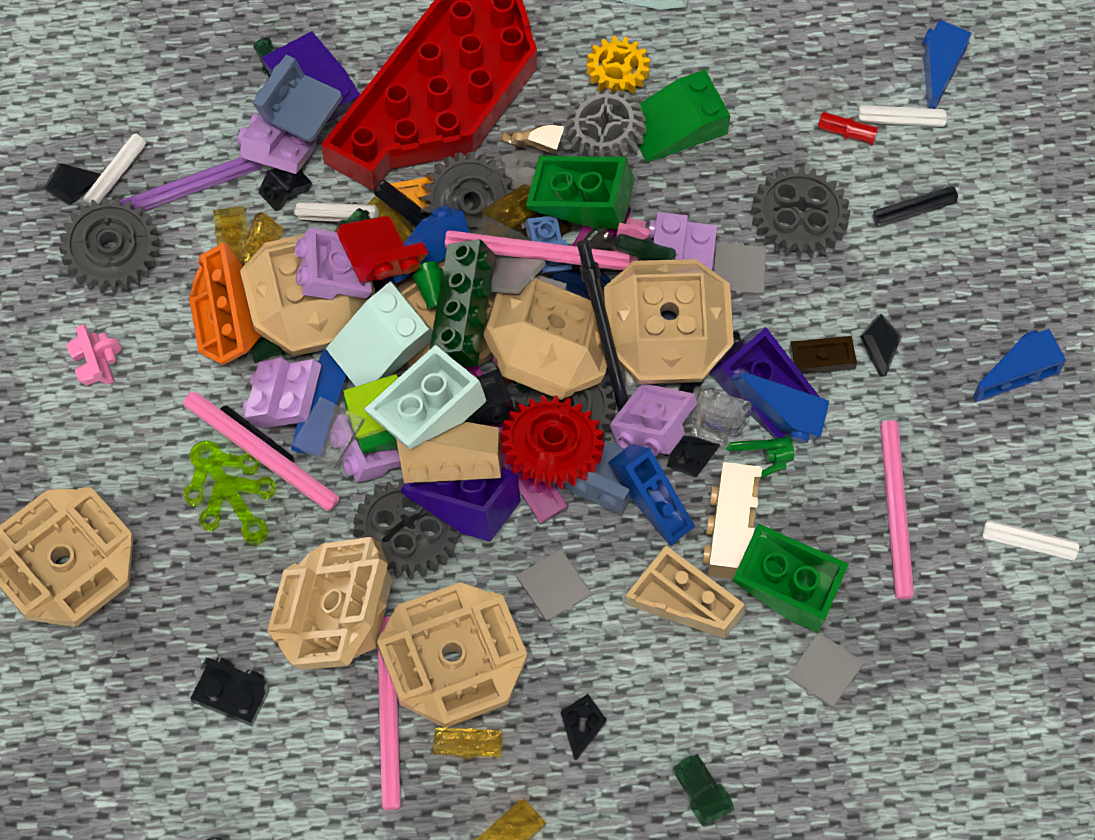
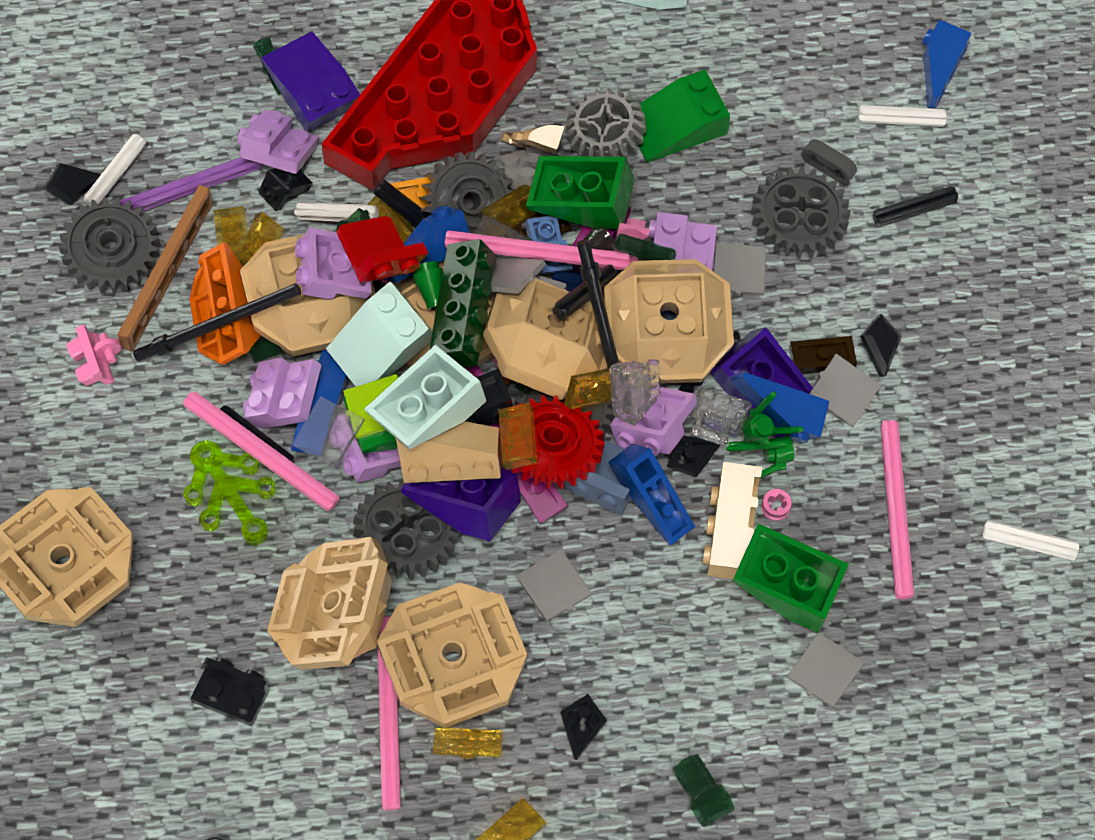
sand blue bracket [252,55,343,142] -> none
yellow gear [586,36,650,94] -> none
tan wedge [625,546,745,639] -> none
red axle [818,112,878,145] -> none
blue slope [973,329,1066,402] -> none
none -> medium nougat tile [117,184,213,352]
none -> black bar [133,283,301,362]
none -> clear yellow plate [499,402,537,470]
none -> black axle [552,264,619,320]
none -> clear yellow plate [564,366,626,409]
none -> clear piece [610,359,661,426]
none -> green plant [742,391,803,445]
none -> bright pink bush [761,489,792,521]
none -> dark grey beam [801,139,857,185]
none -> light grey piece [809,354,881,428]

